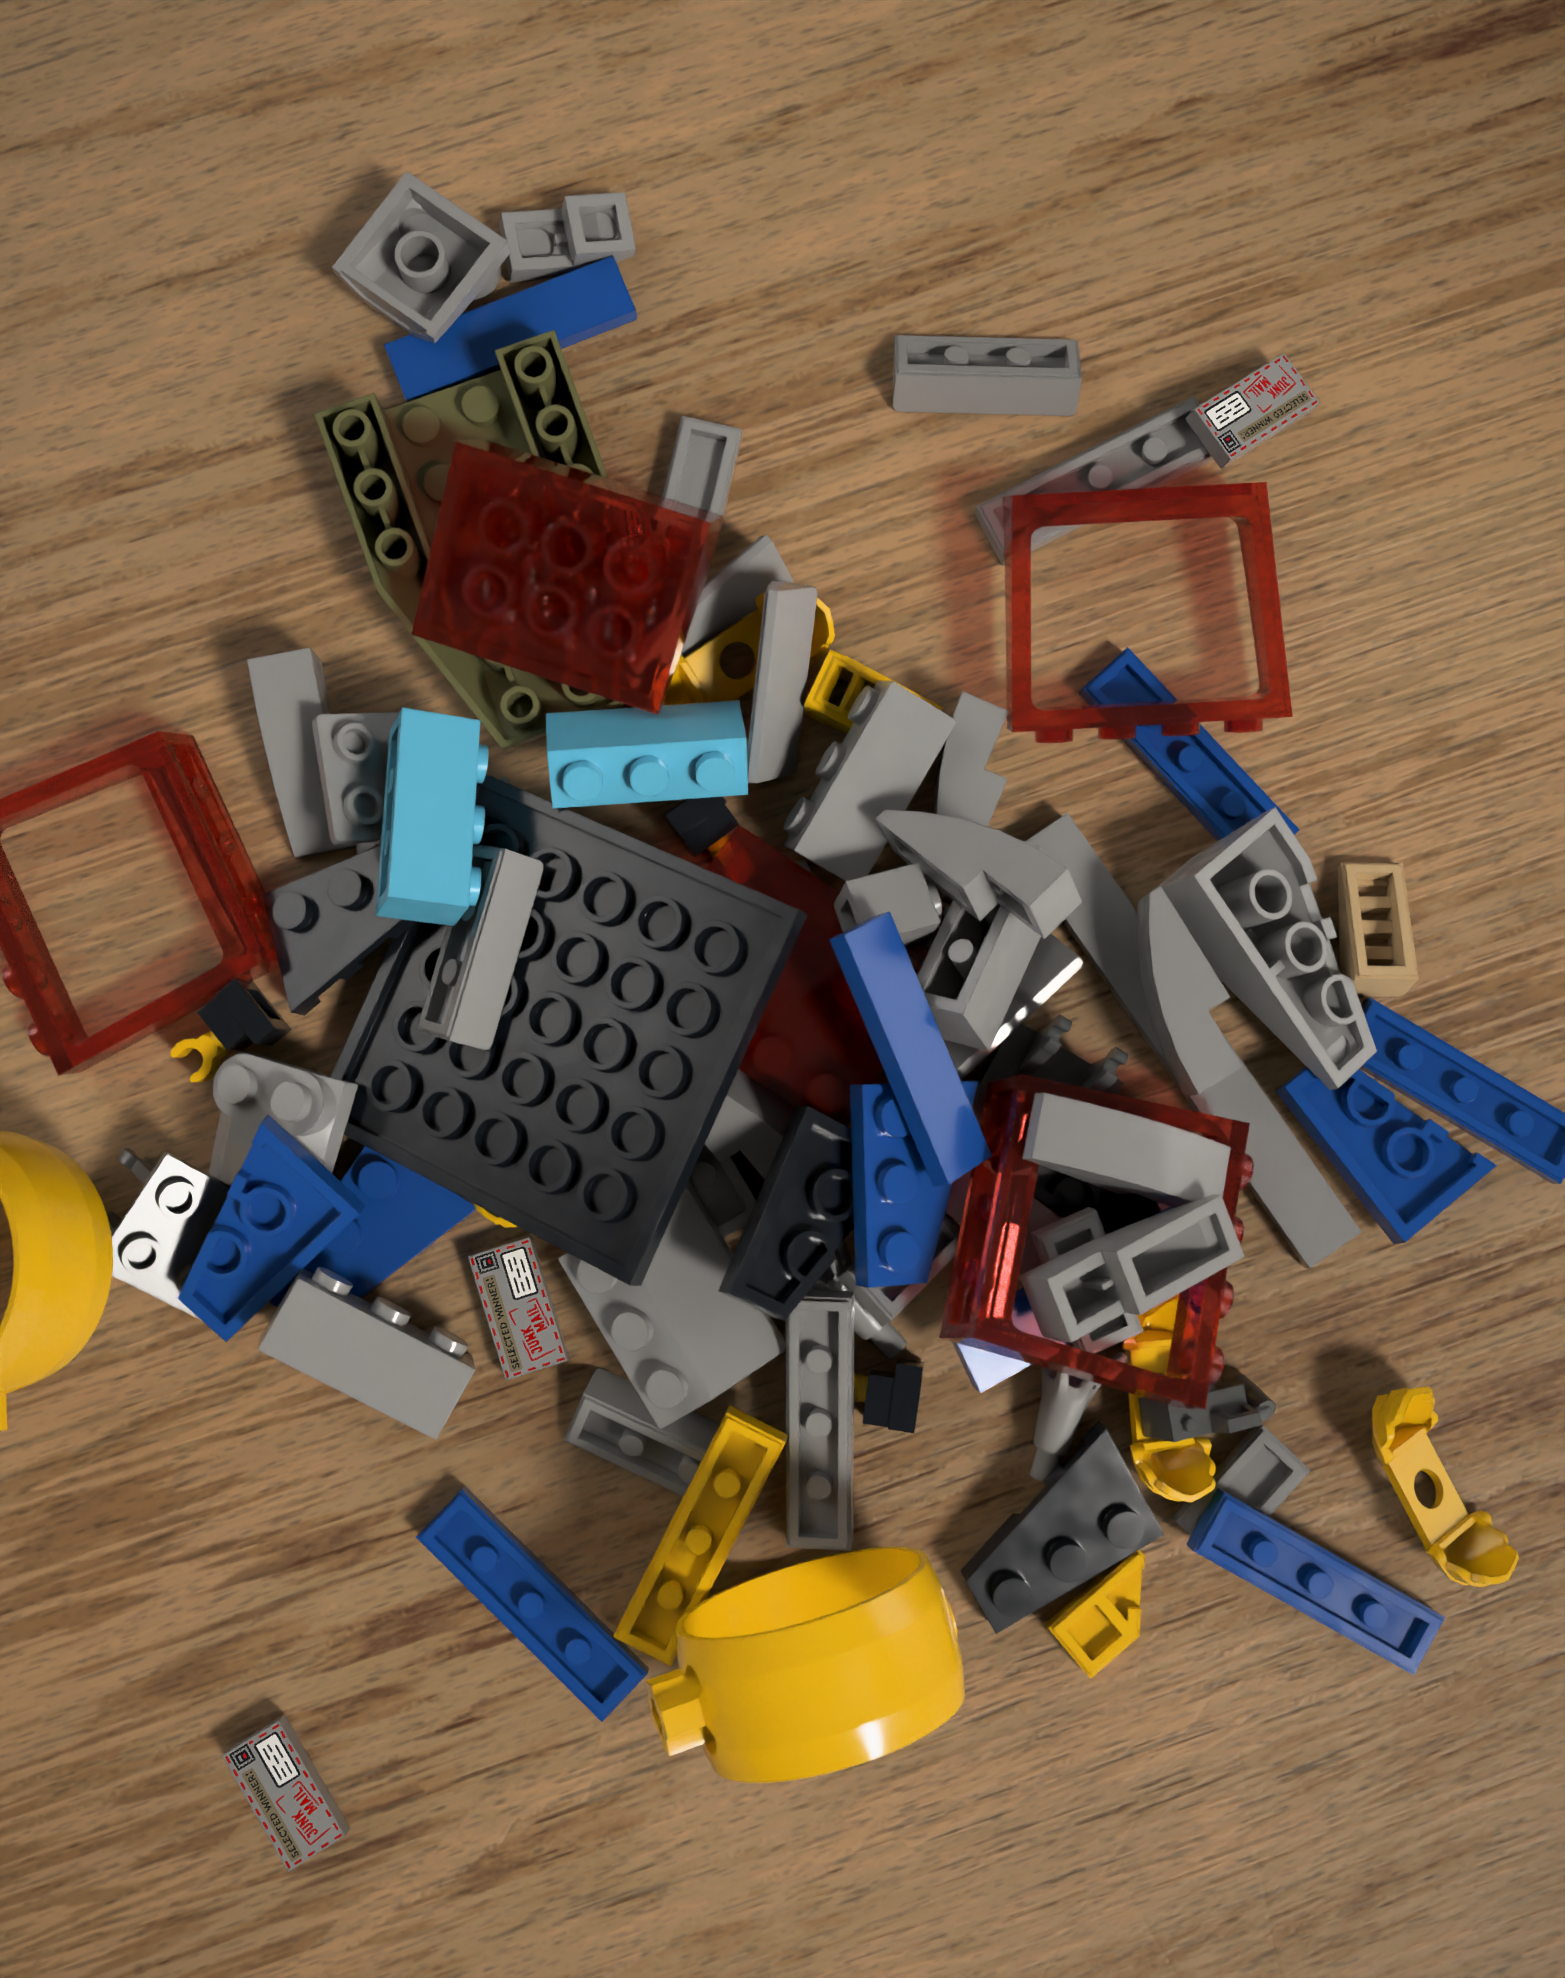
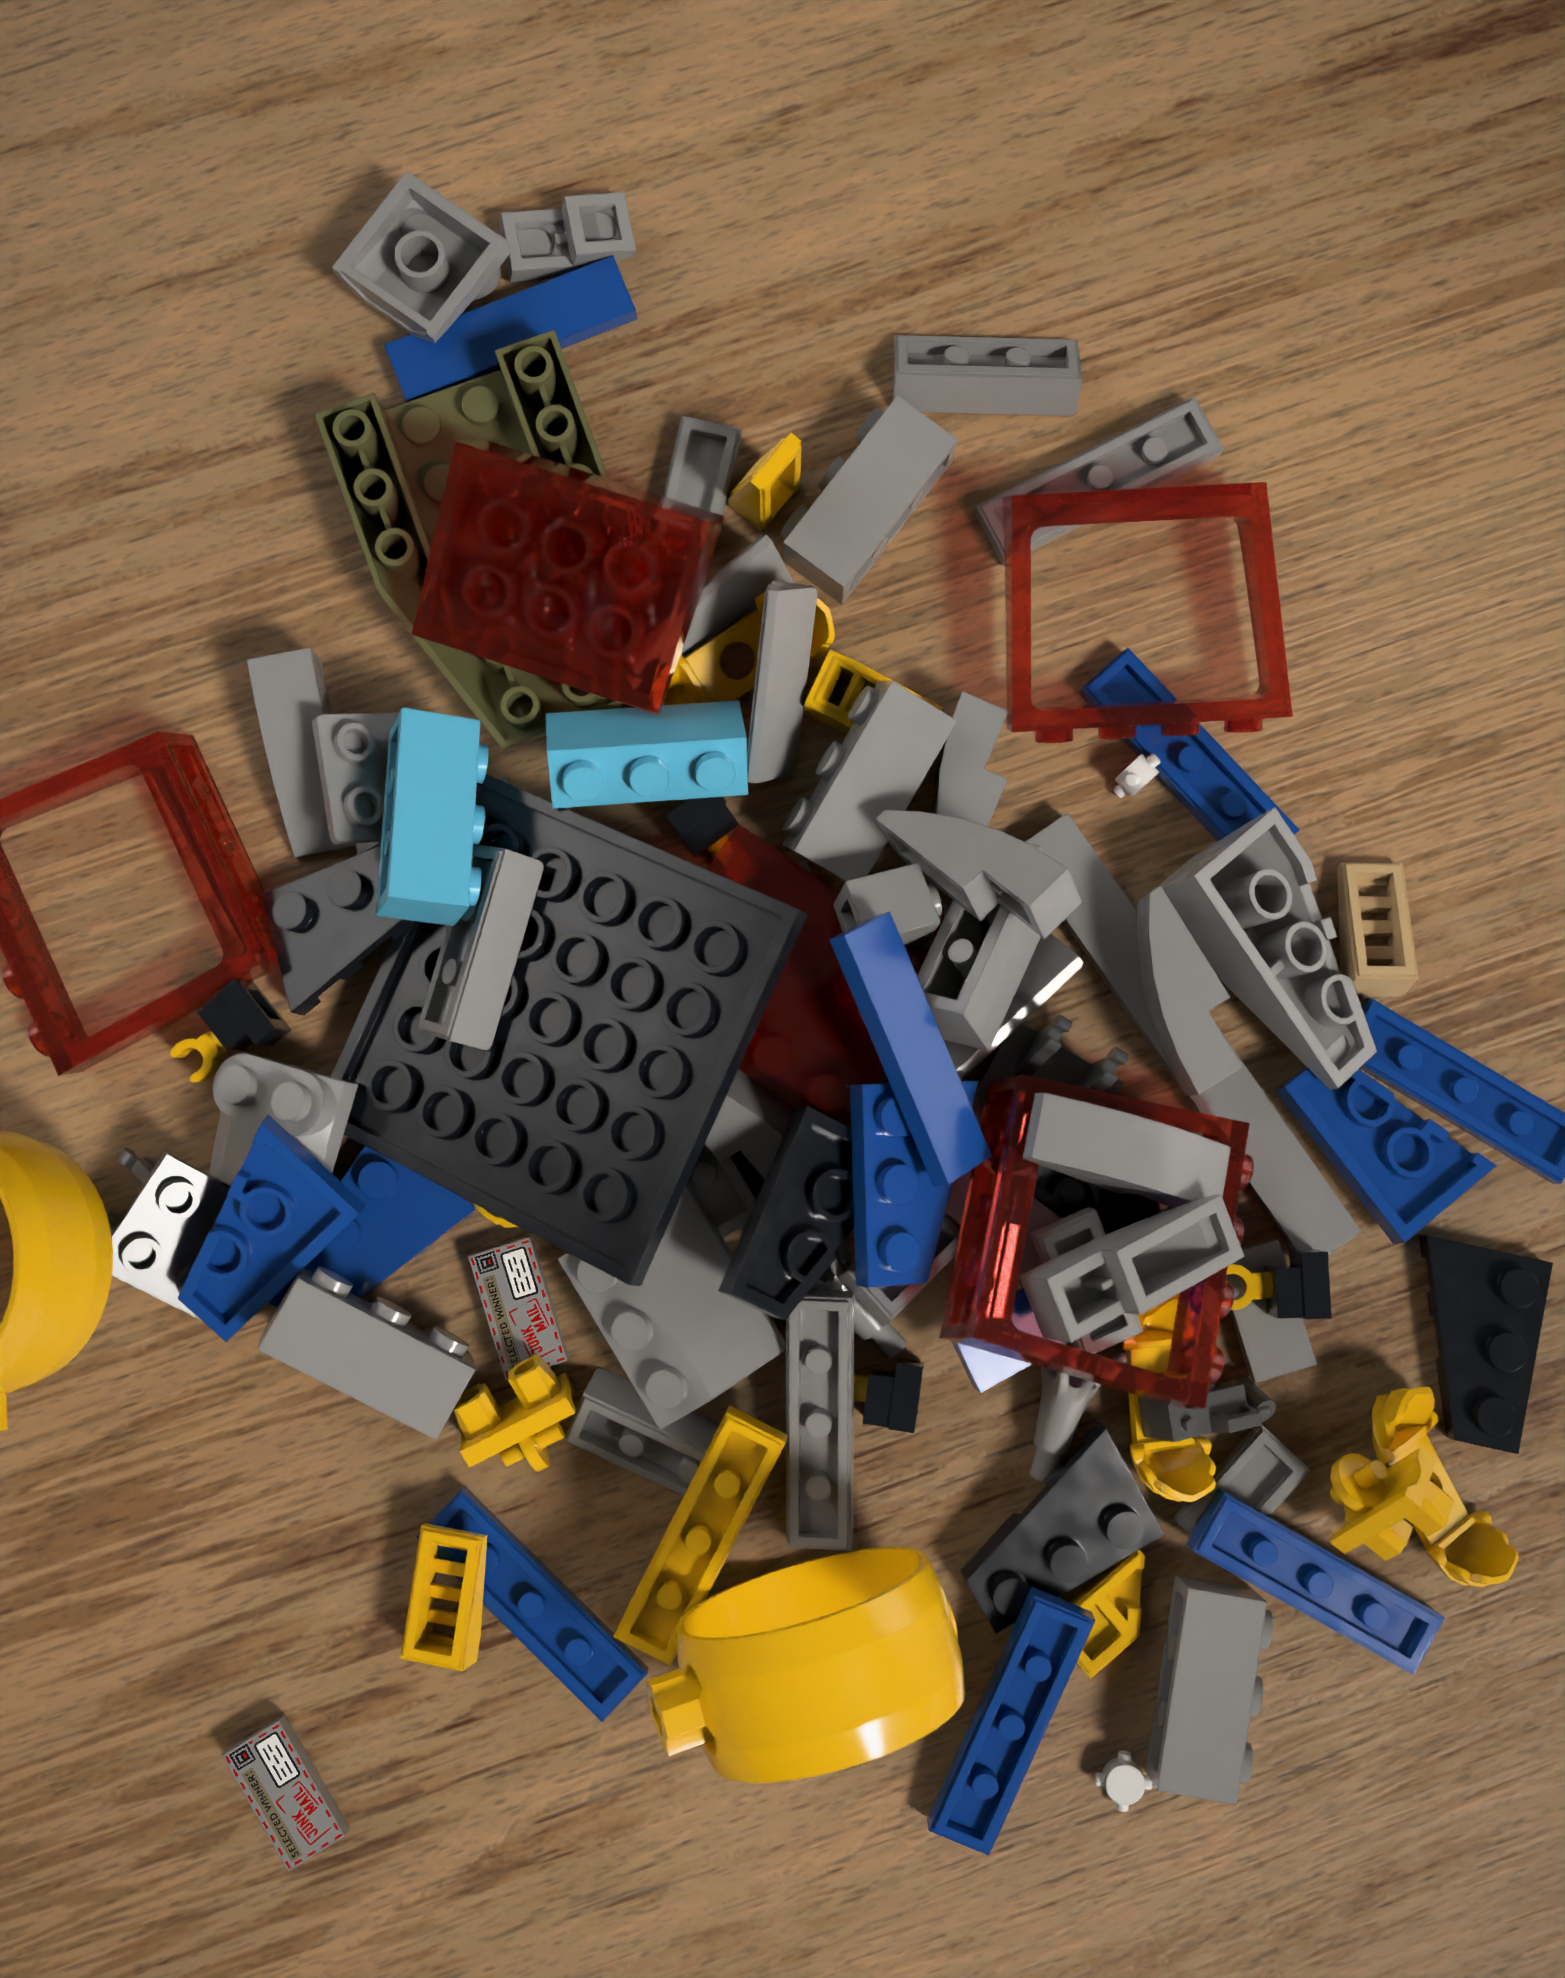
light grey tile [1185,353,1320,469] -> none
none -> yellow slope [400,1523,487,1671]
none -> yellow hips [454,1354,575,1472]
none -> yellow slope [728,433,802,531]
none -> light grey brick [781,395,958,605]
none -> blue tile [927,1587,1095,1856]
none -> white piece [1094,1750,1152,1812]
none -> white piece [1114,753,1160,798]
none -> light grey brick [1145,1574,1273,1805]
none -> black piece [1216,1249,1332,1319]
none -> light grey tile [1217,1239,1317,1383]
none -> yellow hips [1329,1448,1454,1561]
none -> black wing [1419,1235,1553,1454]

